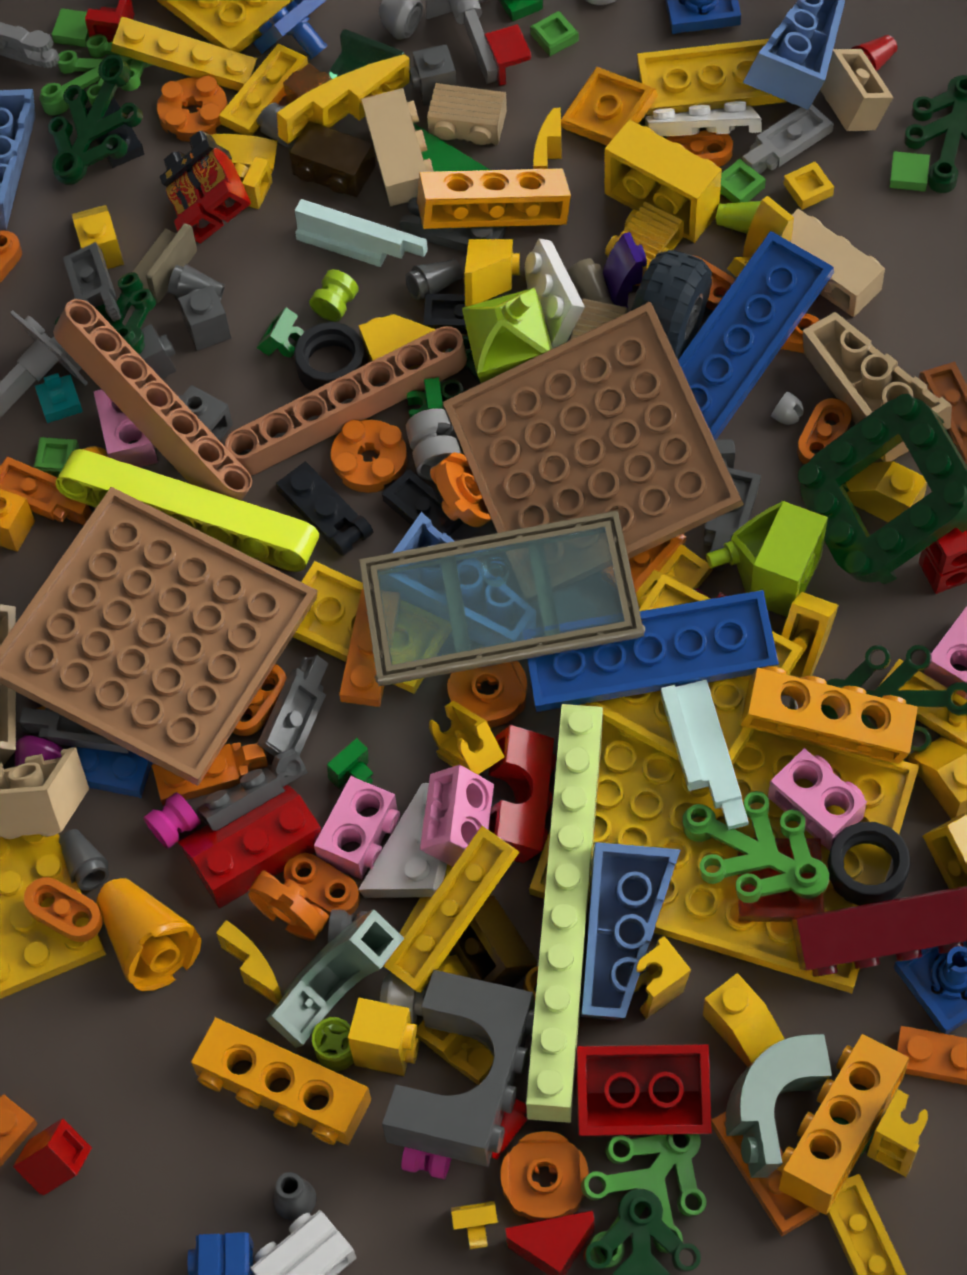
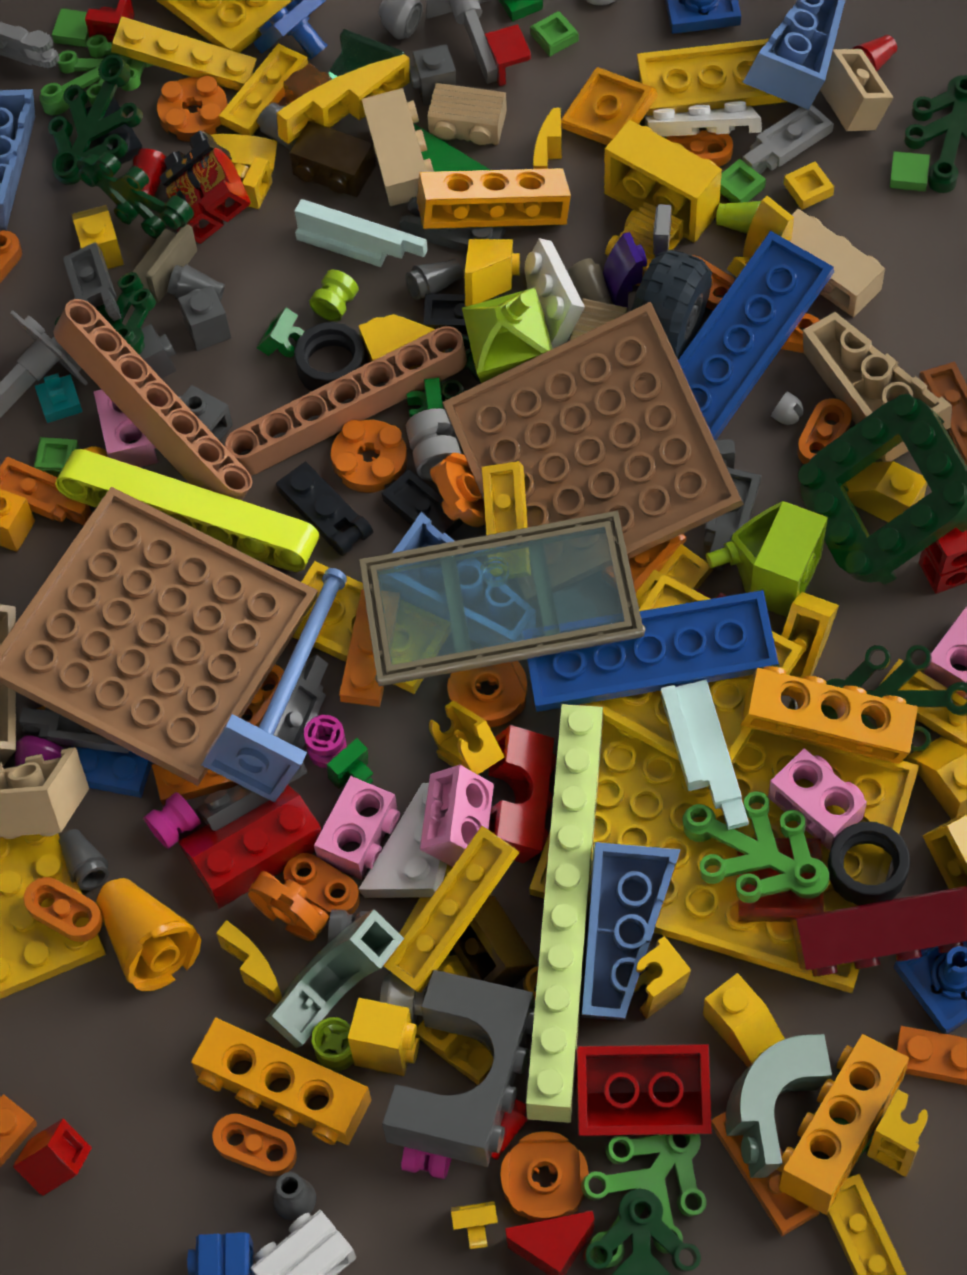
none -> dark green plant [77,152,194,239]
none -> red cone [132,148,167,197]
none -> medium blue tile [201,568,347,802]
none -> orange plate [212,1114,297,1177]
none -> dark pink wheel [304,715,347,768]
none -> yellow plate [482,461,531,582]
none -> light grey tile [653,204,671,257]

